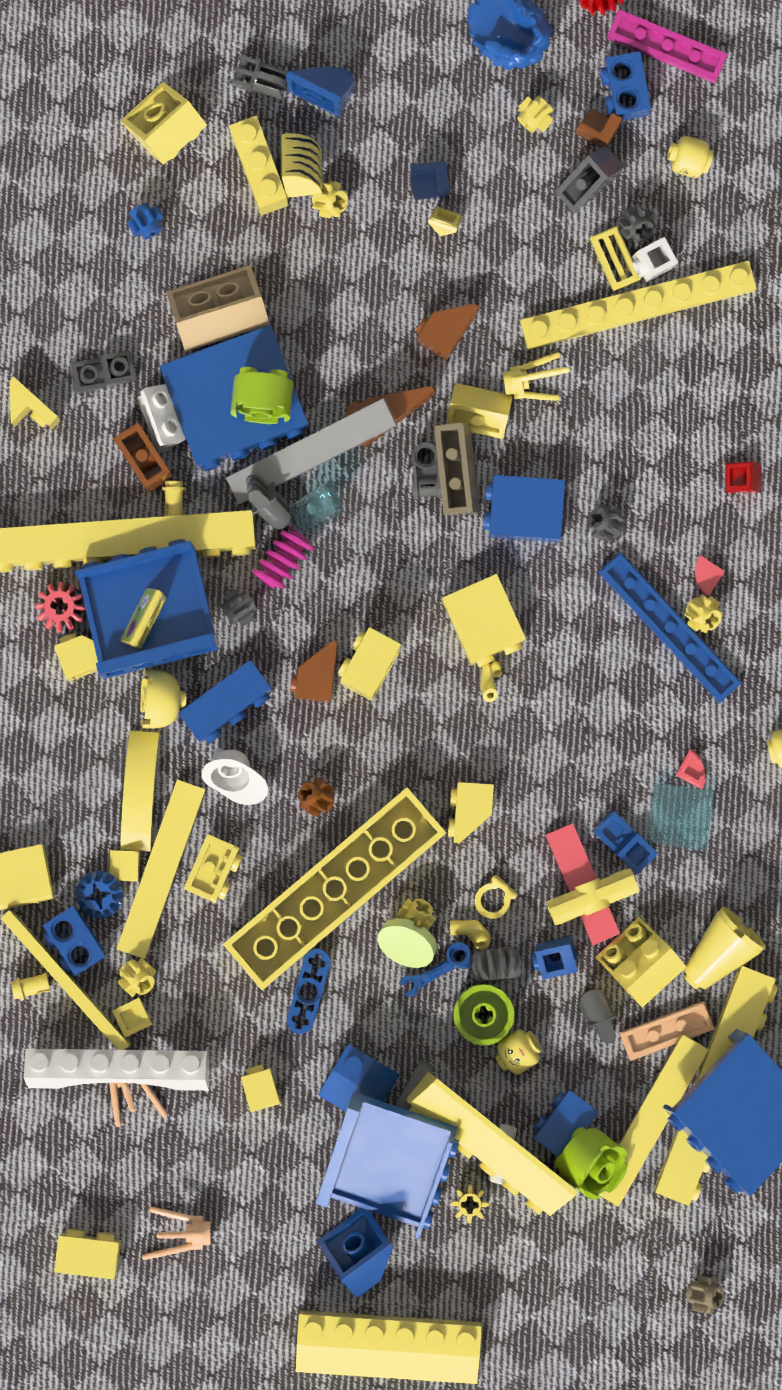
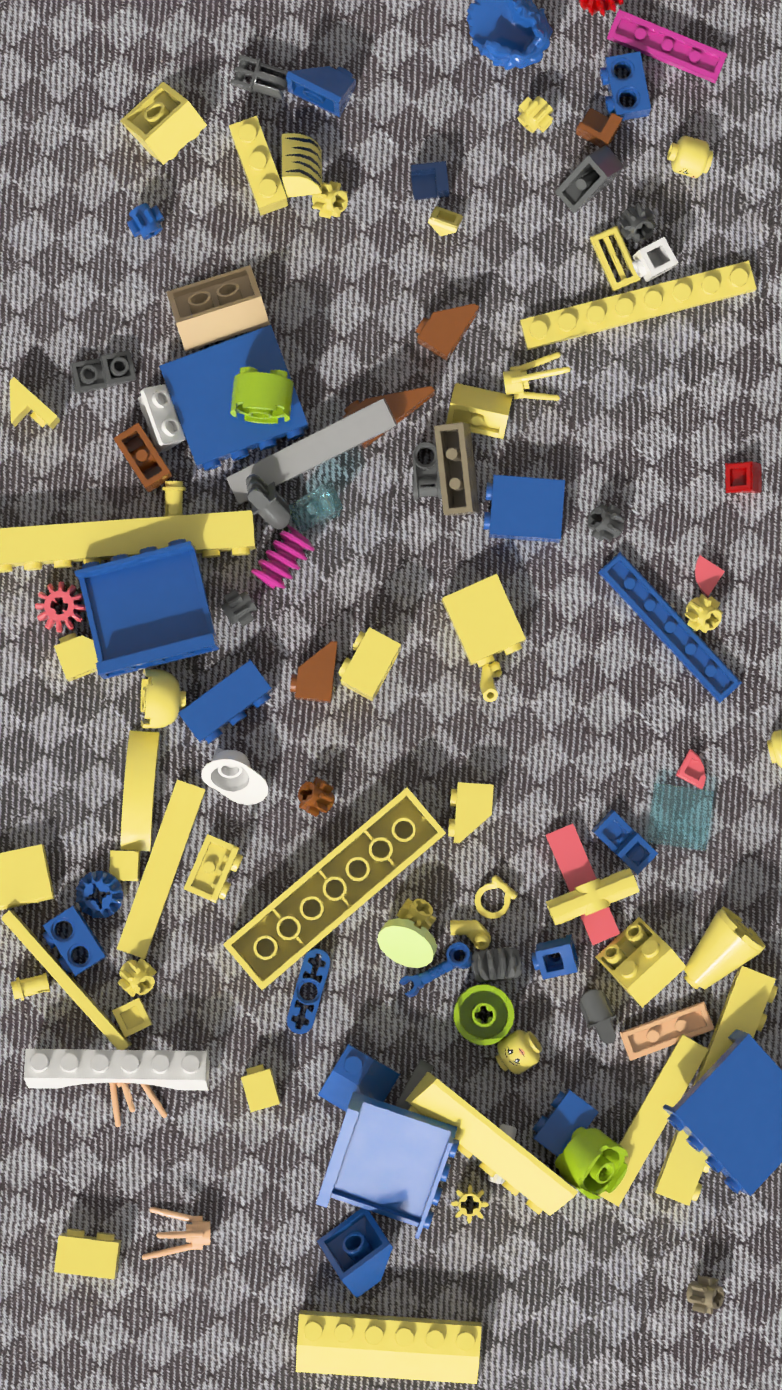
light yellow slope [121,588,166,650] -> none

